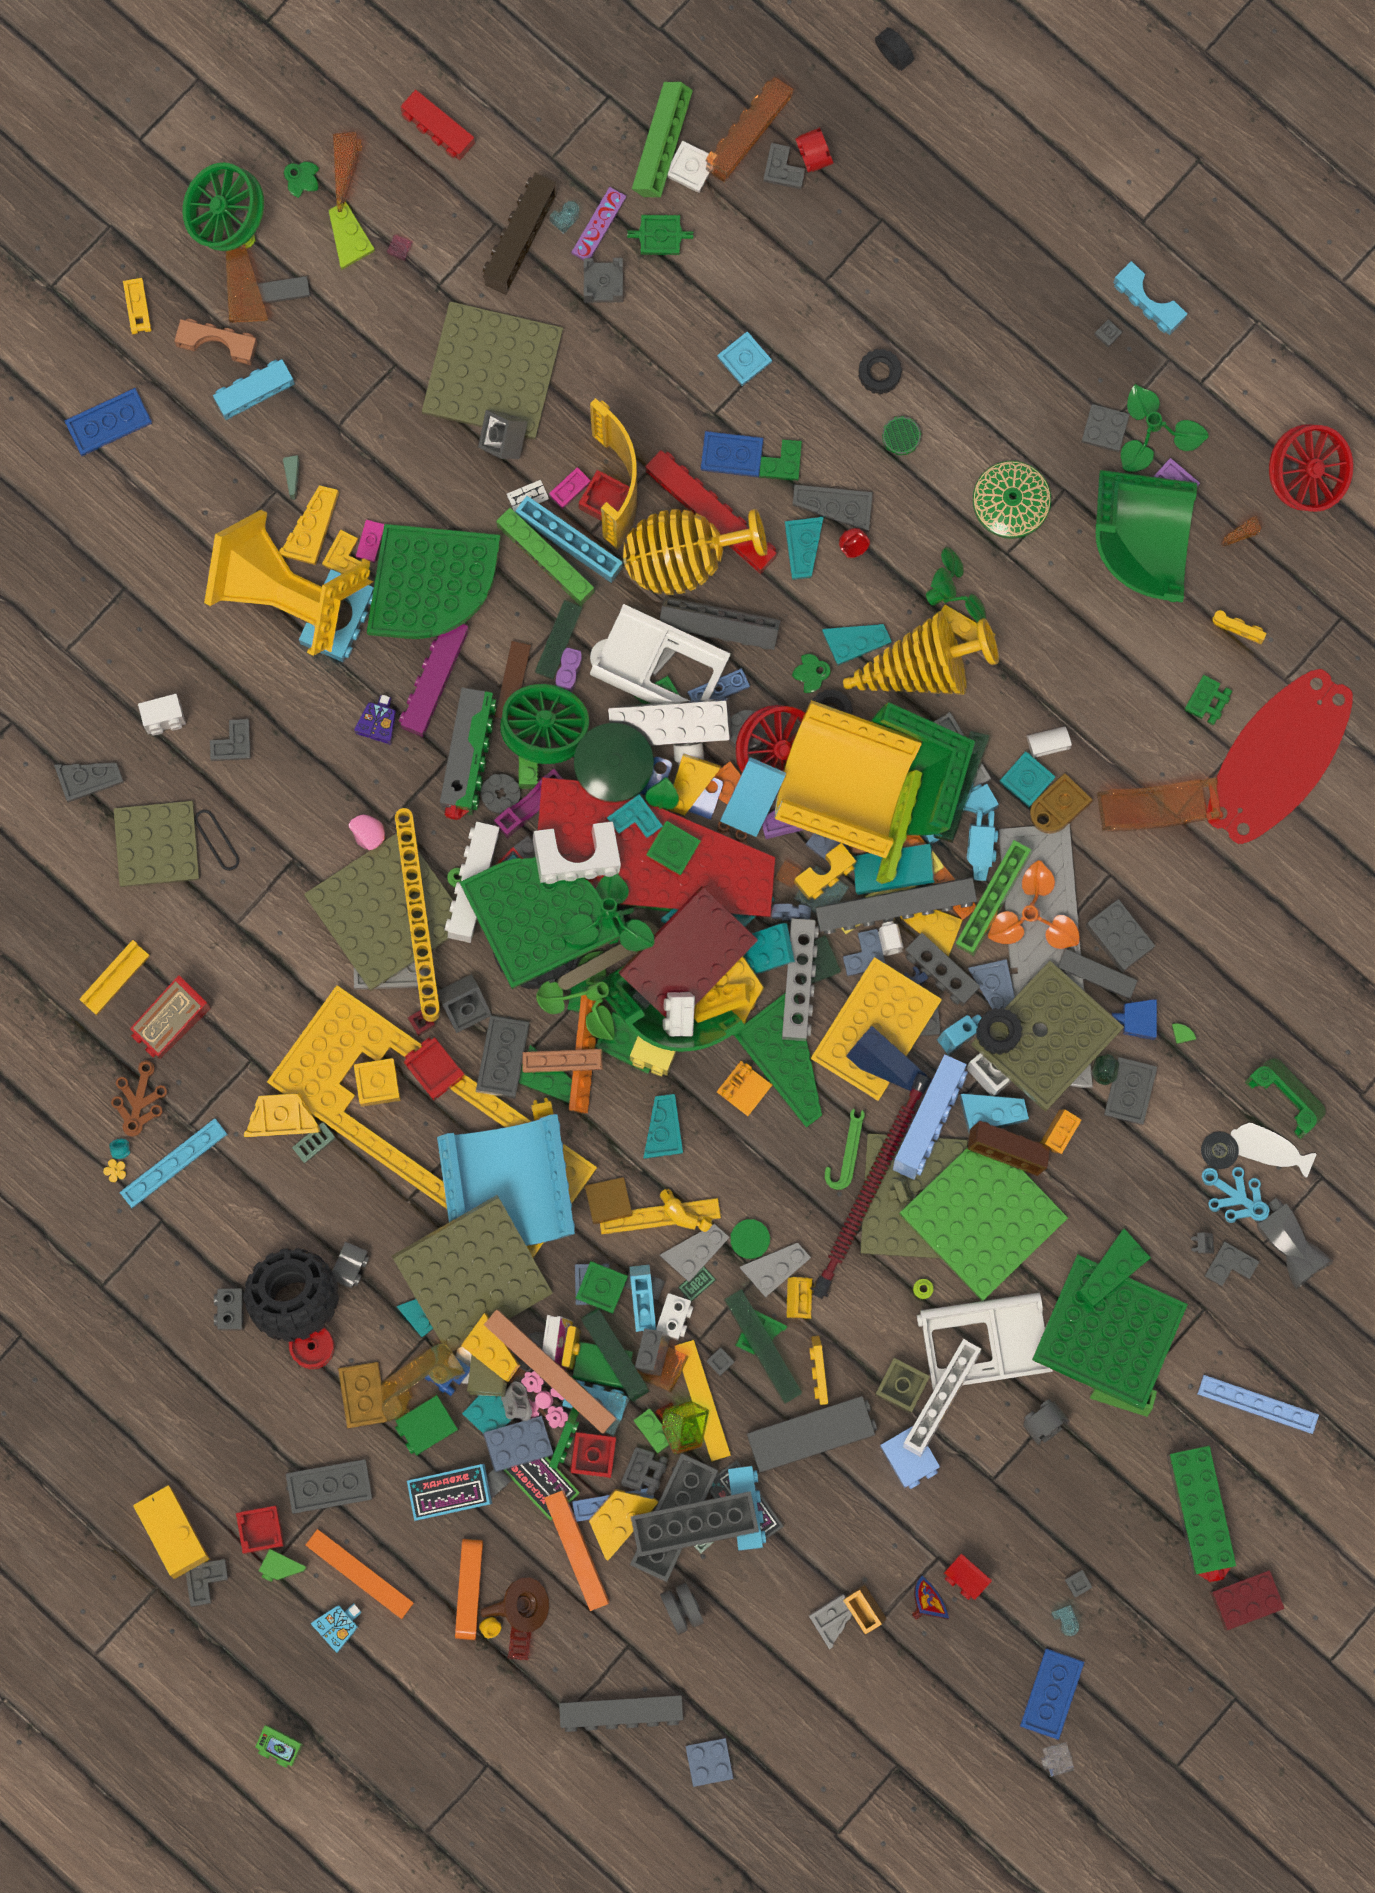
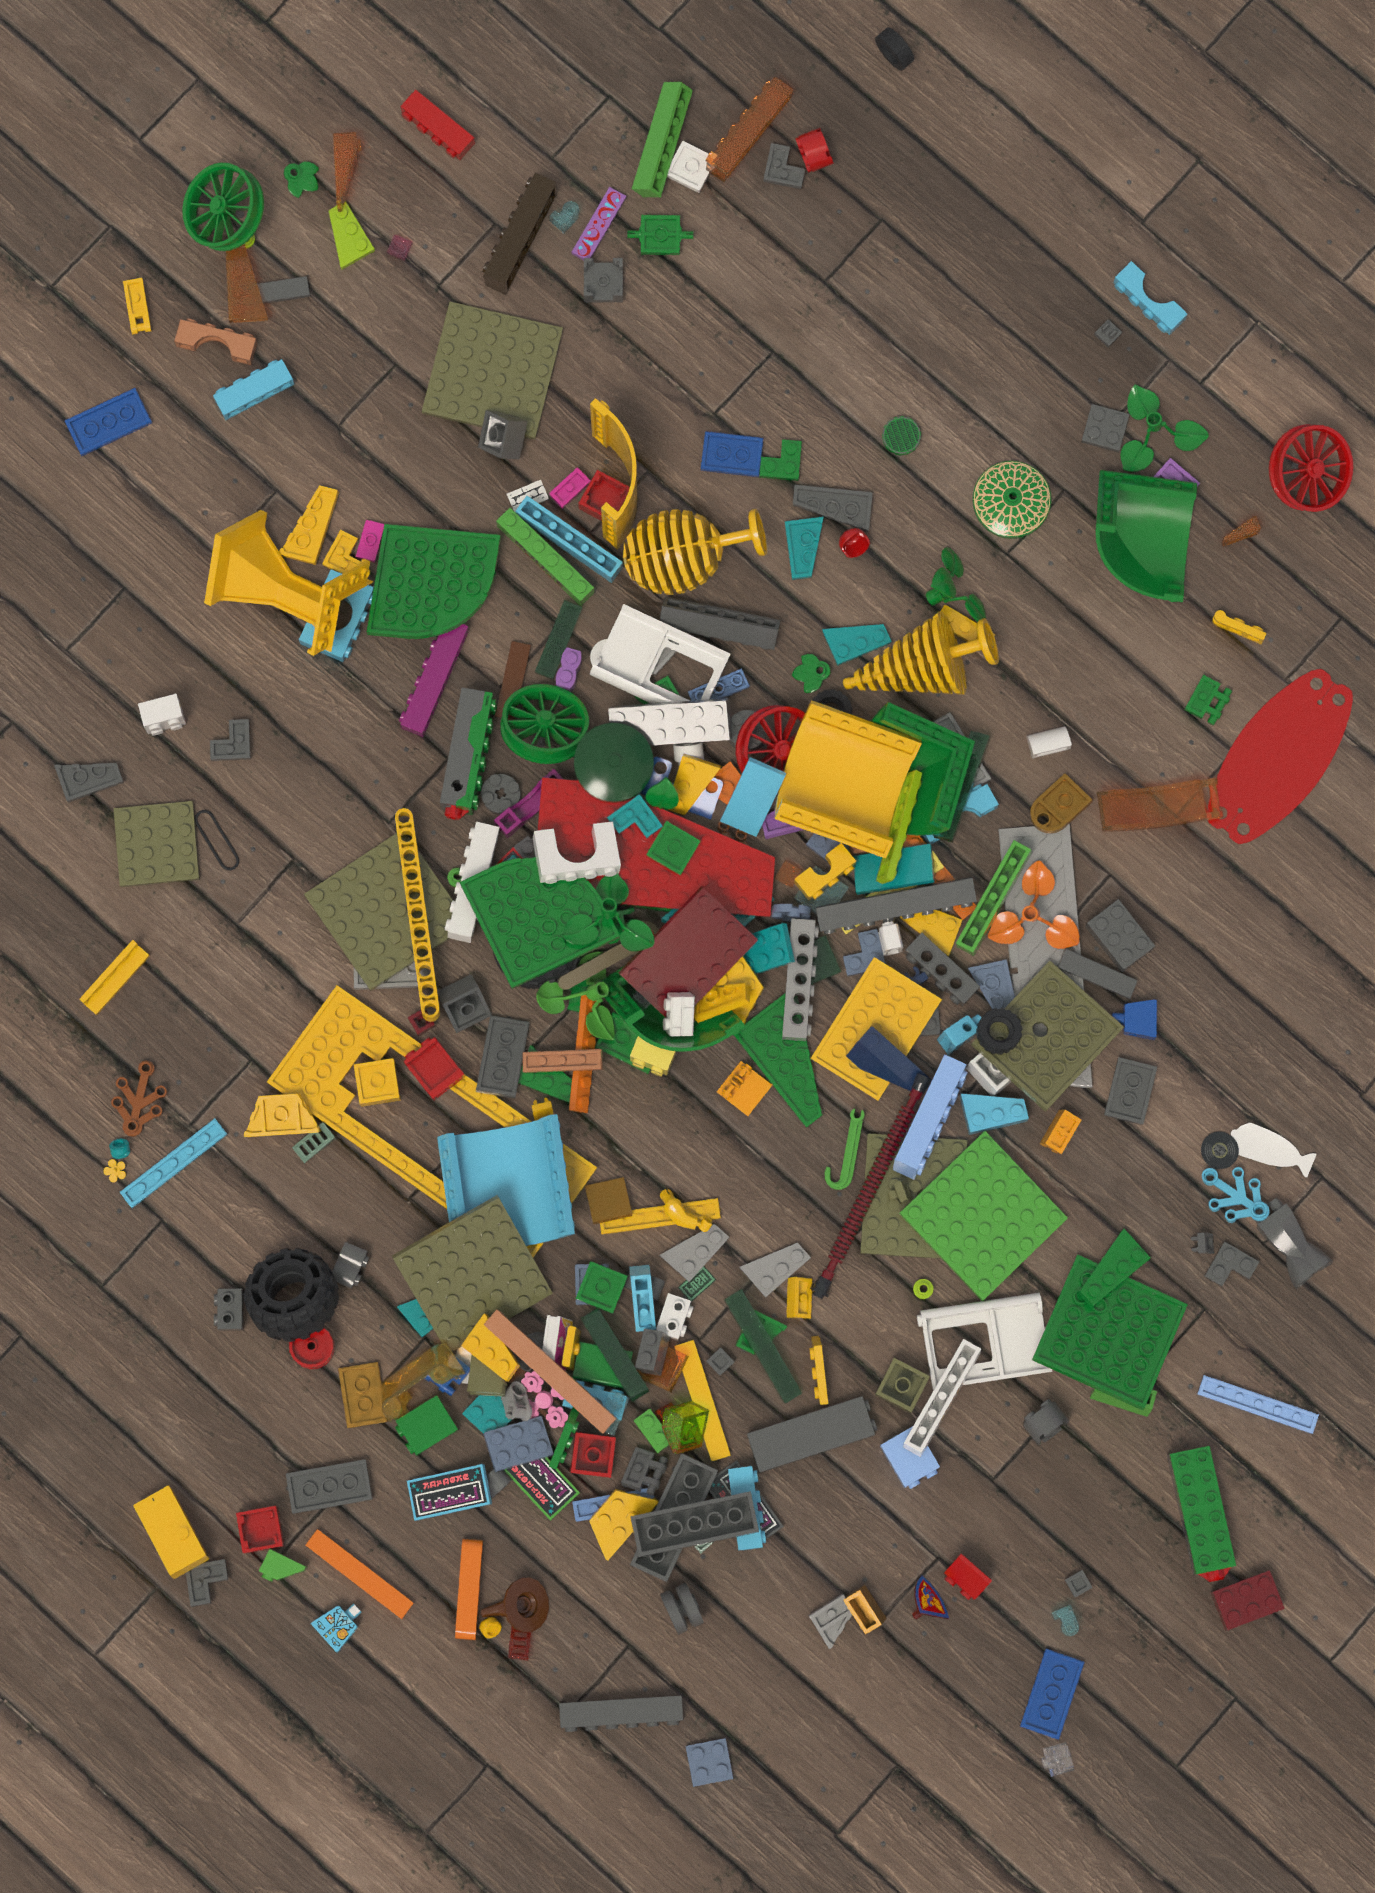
slope [130,975,211,1059] -> none
bright green slope [255,1725,304,1768] -> none
sand green slope [283,455,300,500] -> none
bright pink hair [349,815,385,850] -> none
dark purple torso [354,695,396,745] -> none
bright green brick [519,745,539,789] -> none
orange tile [544,1490,610,1611] -> none
teal wing [643,1094,683,1159] -> none
red brick [645,450,777,575] -> none
medium azure plate [717,332,772,386] -> none
green tile [730,1219,770,1259] -> none
black tyre [858,349,902,394] -> none
medium azure hinge [967,809,998,881] -> none
reddish brown brick [968,1121,1050,1176] -> none
teal plate [1000,752,1055,807] -> none
clear green head [1092,1054,1120,1085] -> none
bright green tile [1172,1024,1196,1044] -> none
green windscreen [1245,1058,1326,1140] -> none

